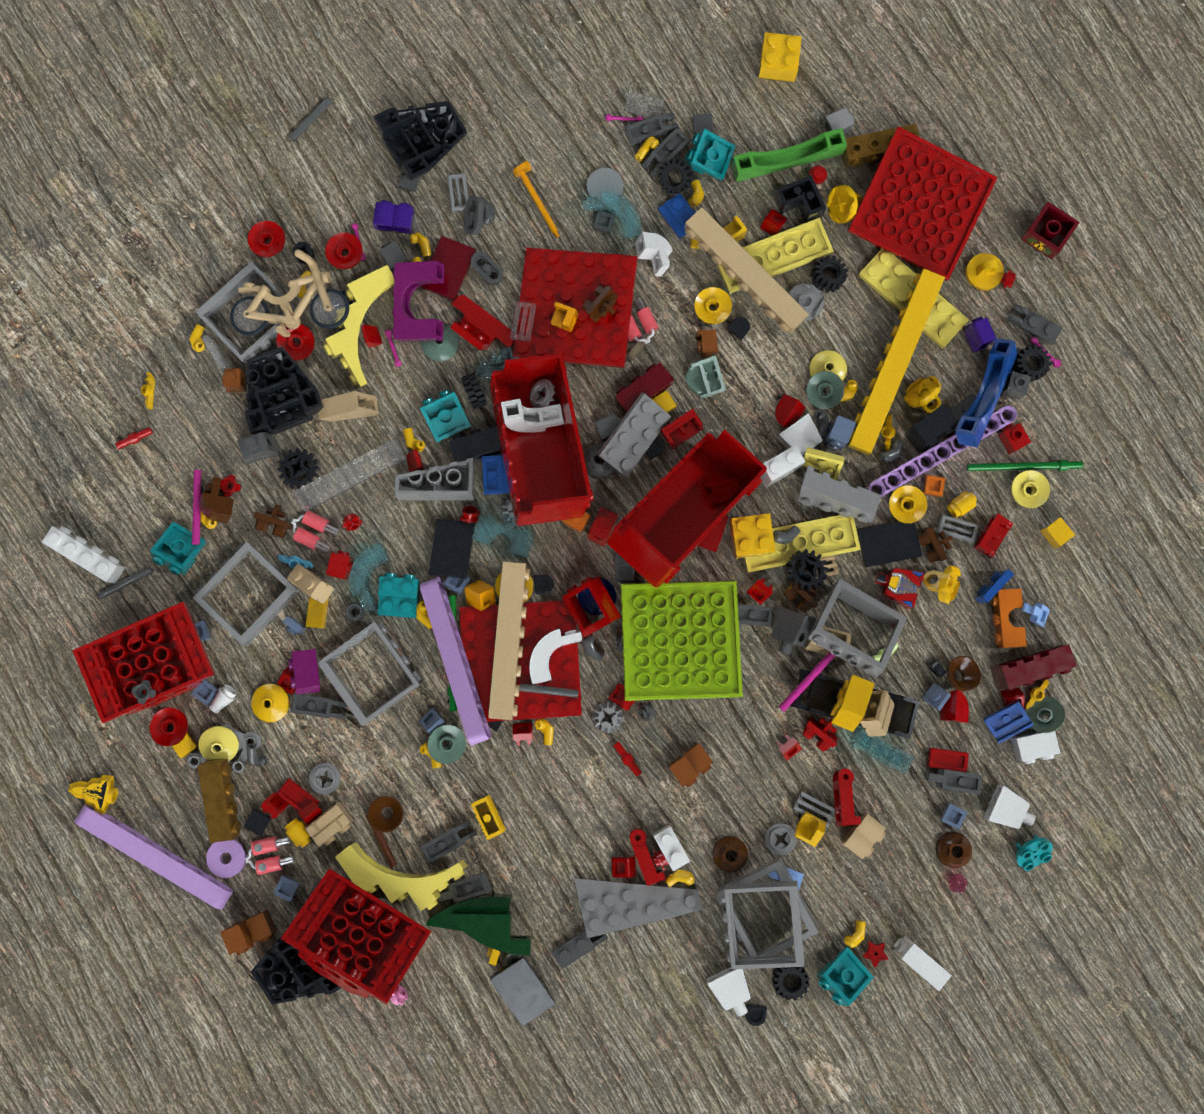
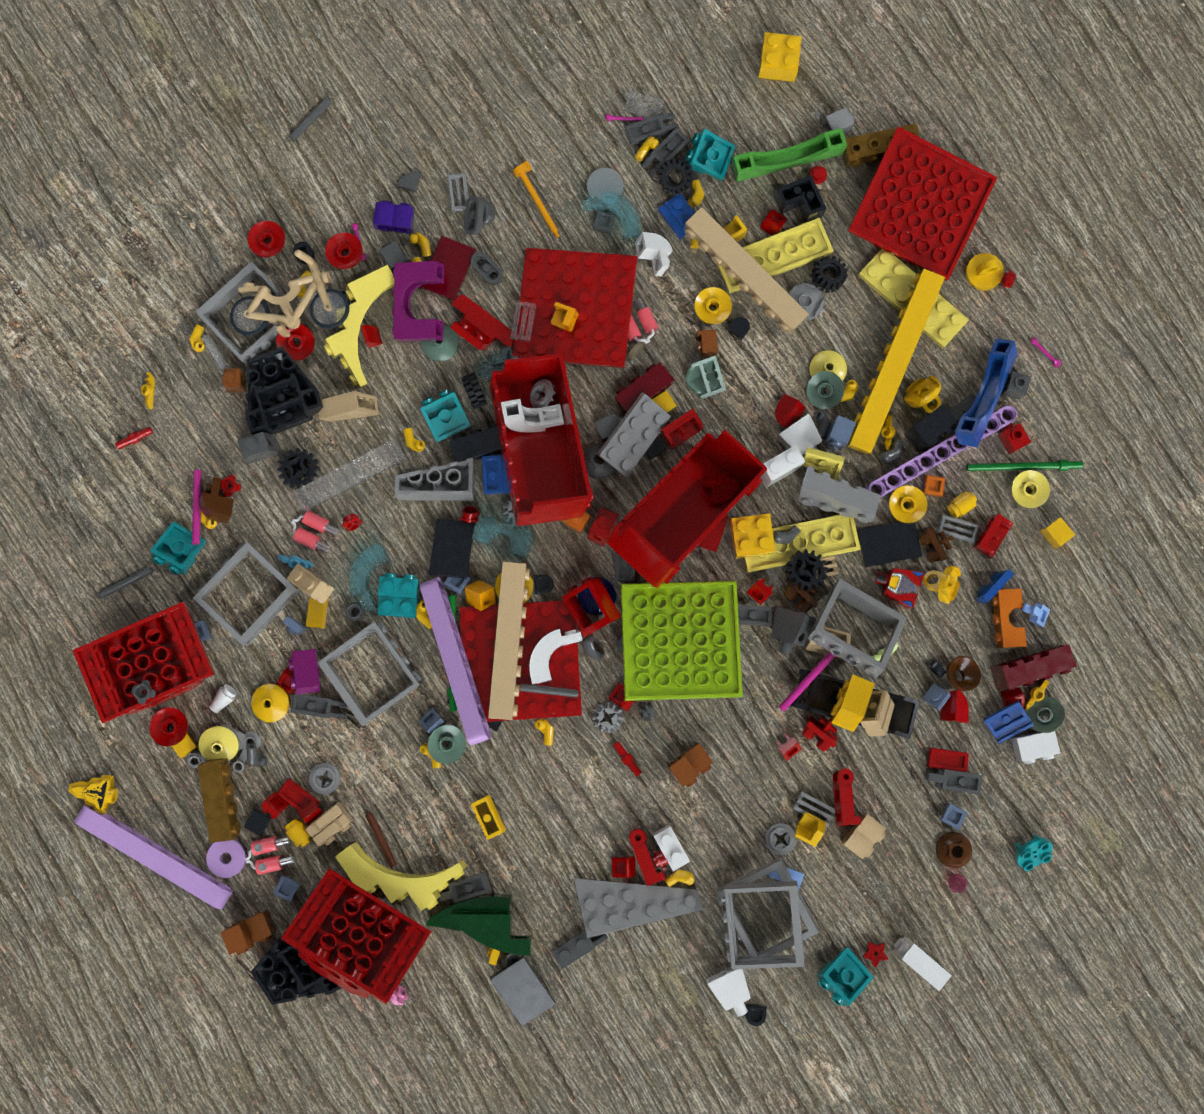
white brick [42,526,125,584] -> none
sand blue plate [191,679,219,706] -> none
reddish brown hips [254,504,293,538] -> none
red brick [326,550,355,581] -> none
reddish brown piece [368,796,404,832] -> none
black wedge [374,101,467,180] -> none
dark pink hinge [385,330,402,367] -> none
red slope [406,449,423,472] -> none
dark grey hinge [420,820,477,864] -> none
red tile [512,723,533,746] -> none
reddish brown hips [583,285,618,323] -> none
dark grey tile [693,114,713,134] -> none
reddish brown piece [712,836,748,872] -> none
black tyre [772,967,810,1001] -> none
yellow tile [827,185,863,224] -> none
yellow arm [844,920,866,948] -> none
clear light blue arch [849,728,914,774] -> none
dark purple brick [963,316,997,353] -> none
white torso [983,785,1036,829] -> none
dark grey hinge [1007,304,1062,345] -> none
black tyre [1013,345,1052,382] -> none
dark red brick [1021,202,1080,260] -> none

